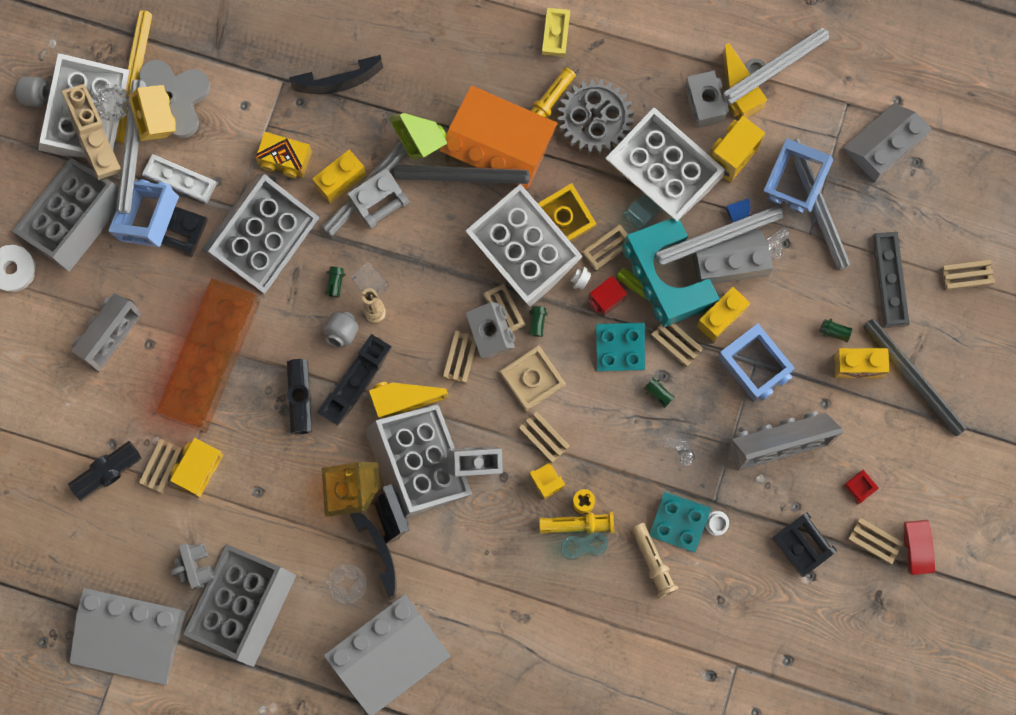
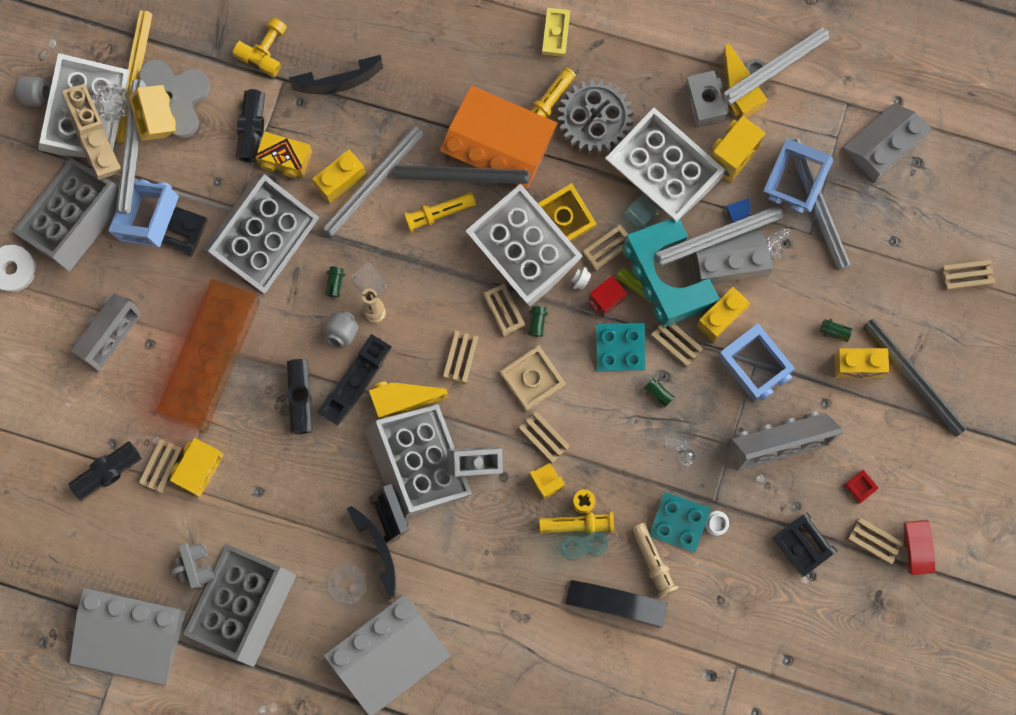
white tile [142,154,217,204] -> none
clear yellow slope [321,462,380,517] -> none
light grey plate [346,168,410,229] -> none
lime slope [388,113,447,159] -> none
light grey brick [465,302,515,358] -> none
dark grey tile [873,232,910,328] -> none
none -> yellow bar [232,17,287,78]
none -> black piece [236,89,265,163]
none -> yellow pin [403,192,476,233]
none -> black slope [565,580,668,627]

